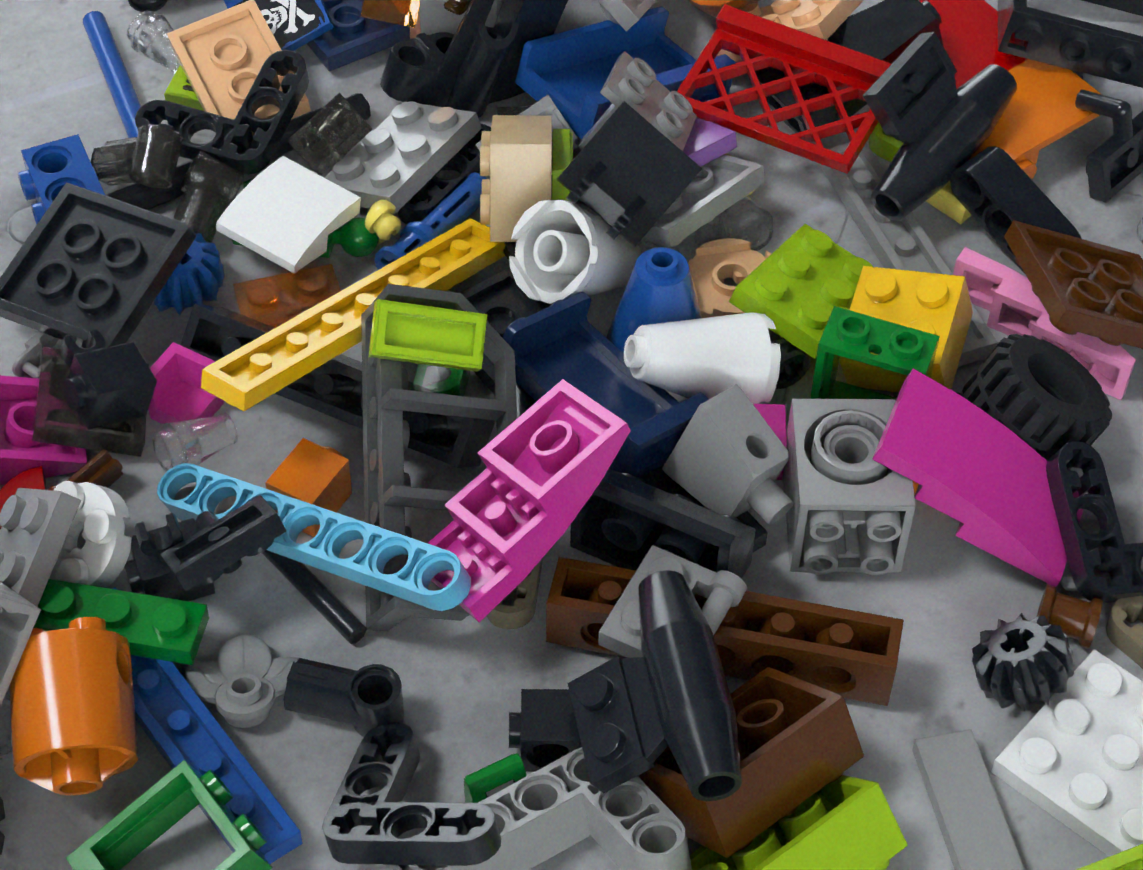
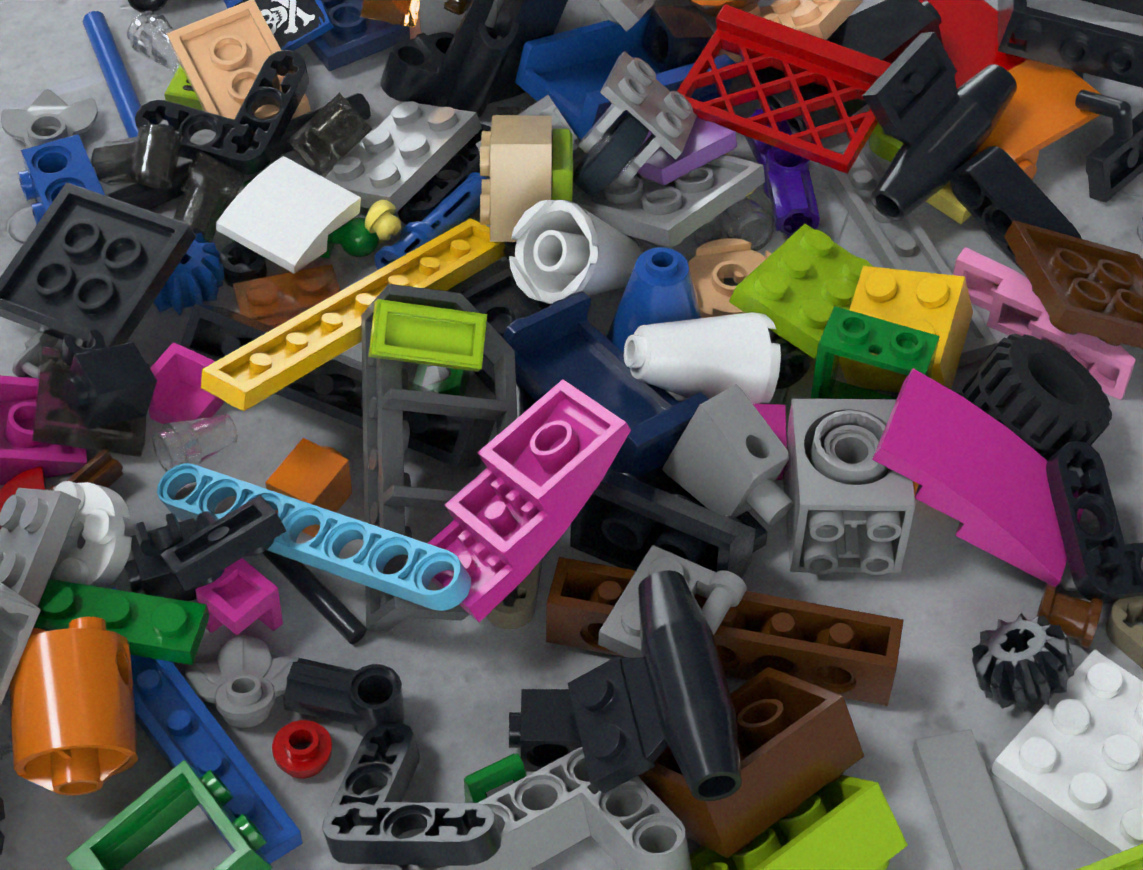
black plate [557,101,702,247] -> none
none -> light grey plate [1,89,98,148]
none -> dark pink panel [195,558,283,635]
none -> black bush [220,241,267,290]
none -> red plate [272,720,332,779]
none -> black brick [642,6,714,73]
none -> dark purple piece [744,106,820,238]

